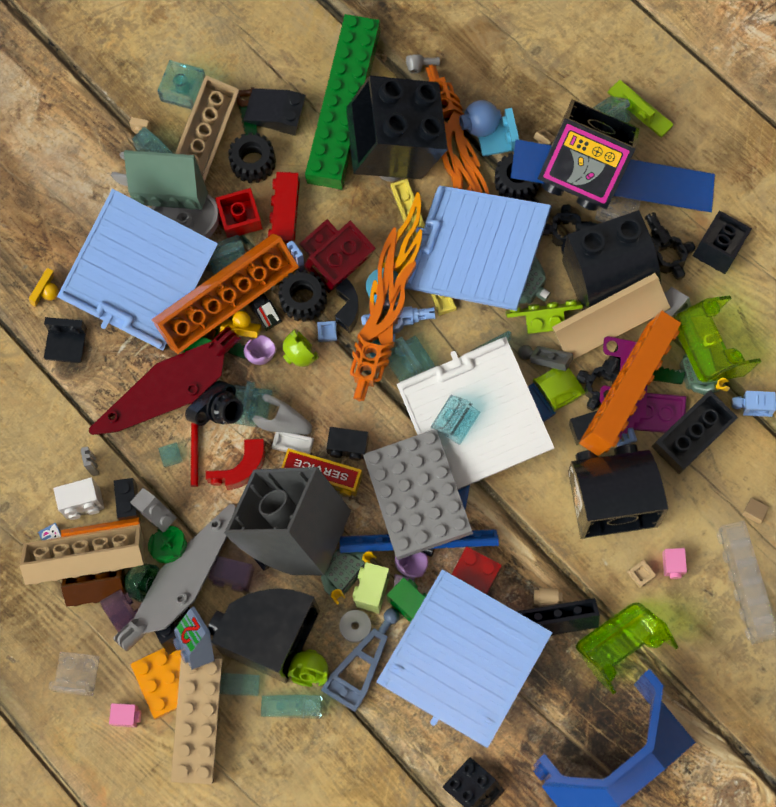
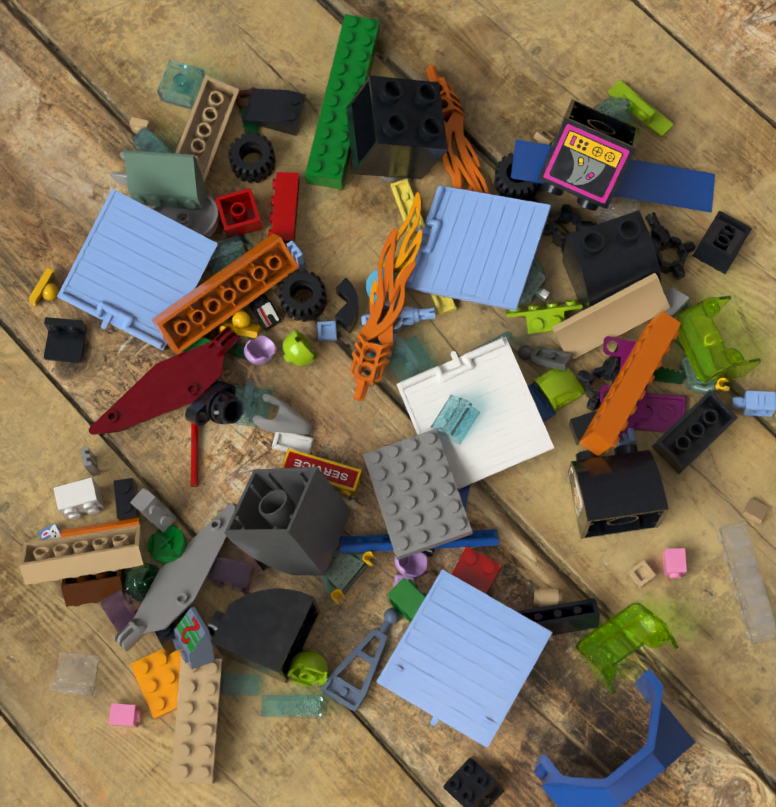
clear light blue plate [158,442,183,468] -> none
red arch [206,439,266,490] -> none
dark red piece [299,219,376,293] -> none
black brick [326,427,369,461] -> none
light grey piece [339,610,371,643] -> none
yellowish green brick [352,562,390,614] -> none
light grey bar [406,55,440,73] -> none
medium blue brick [459,100,501,137] -> none
medium azure bracket [478,108,519,156] -> none

